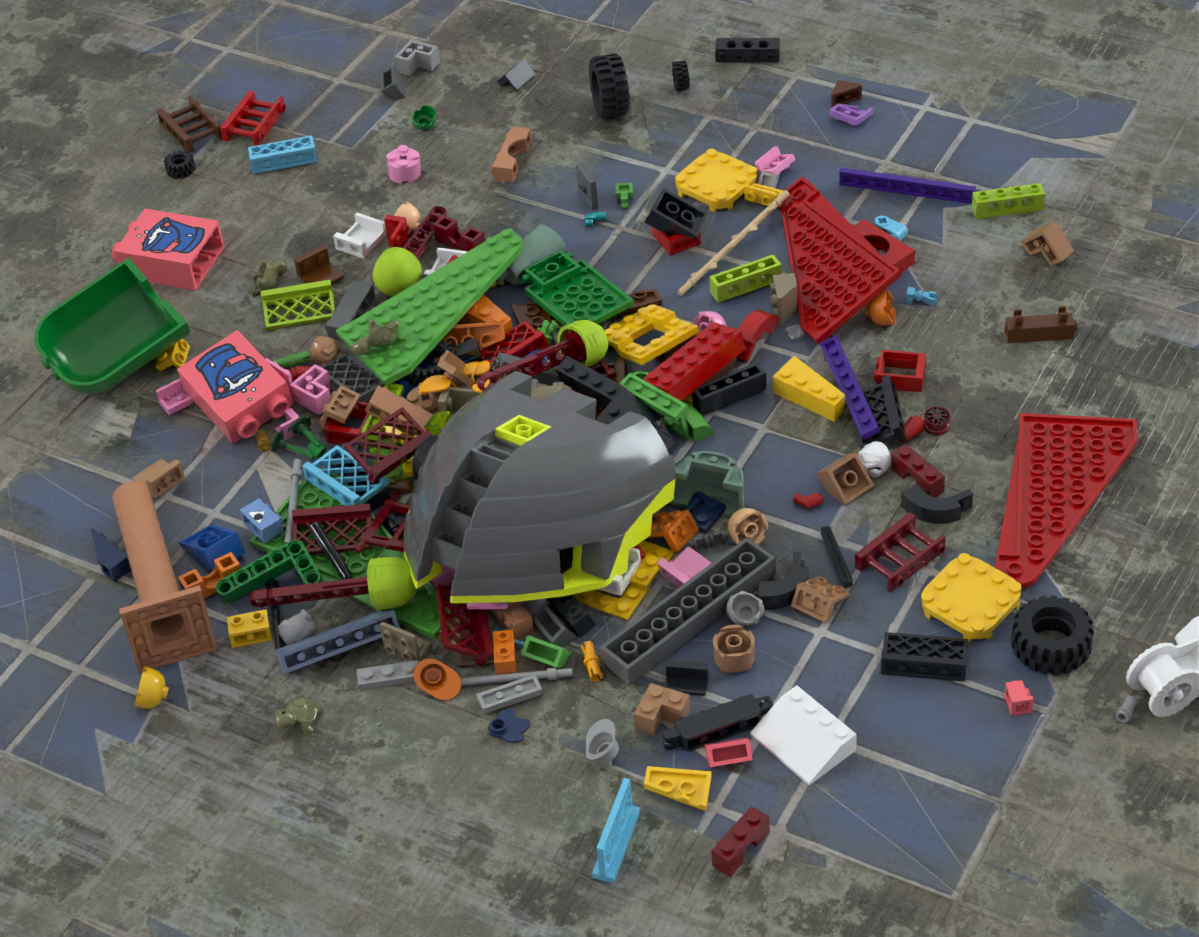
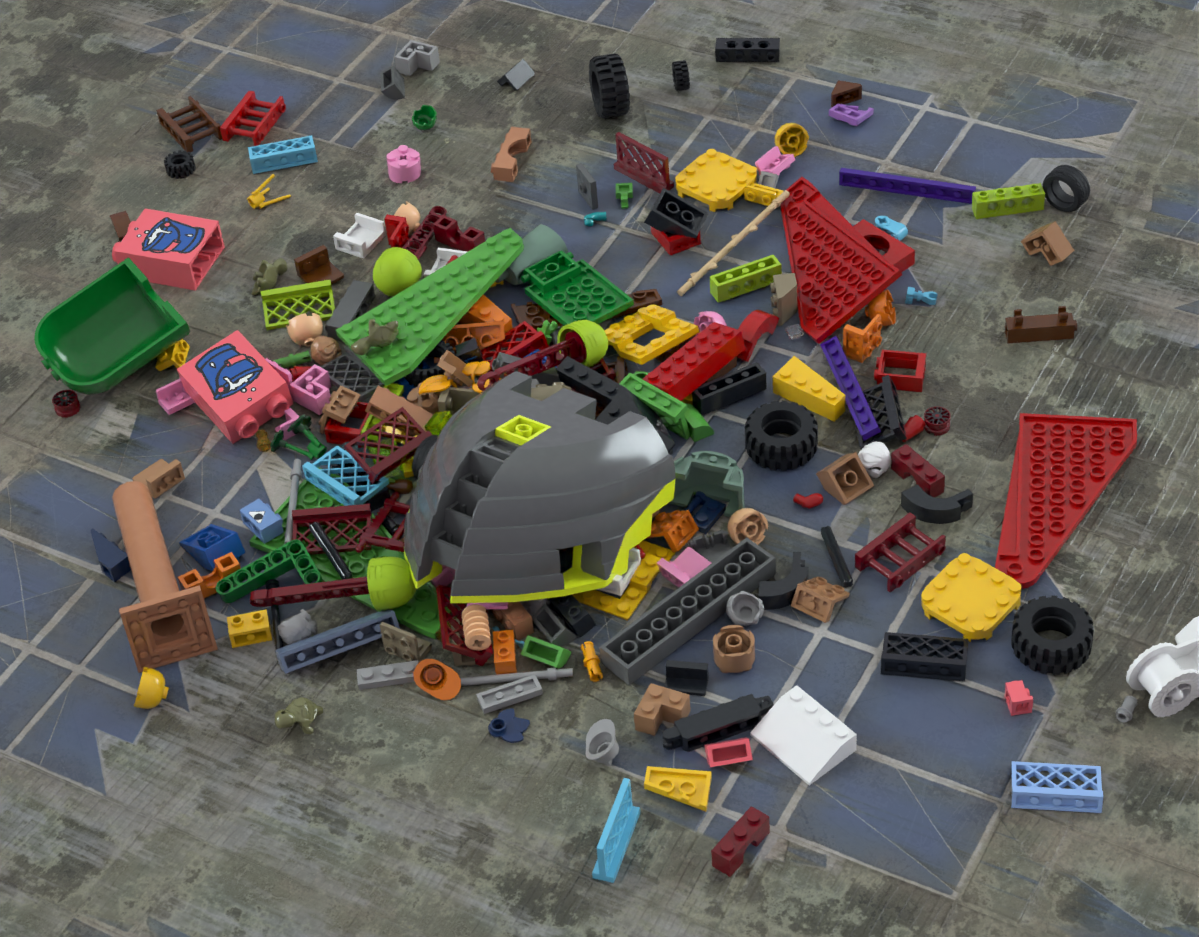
none -> dark red wheel [52,390,81,418]
none -> reddish brown slope [110,211,131,241]
none -> yellow plant [247,174,291,209]
none -> light nougat cylinder [286,313,323,347]
none -> light nougat piece [462,604,491,651]
none -> dark red fence [613,132,674,194]
none -> black tyre [745,400,818,471]
none -> yellow cylinder [775,123,809,157]
none -> orange bracket [843,314,882,363]
none -> light blue fence [1011,761,1103,813]
none -> black tyre [1042,165,1090,212]

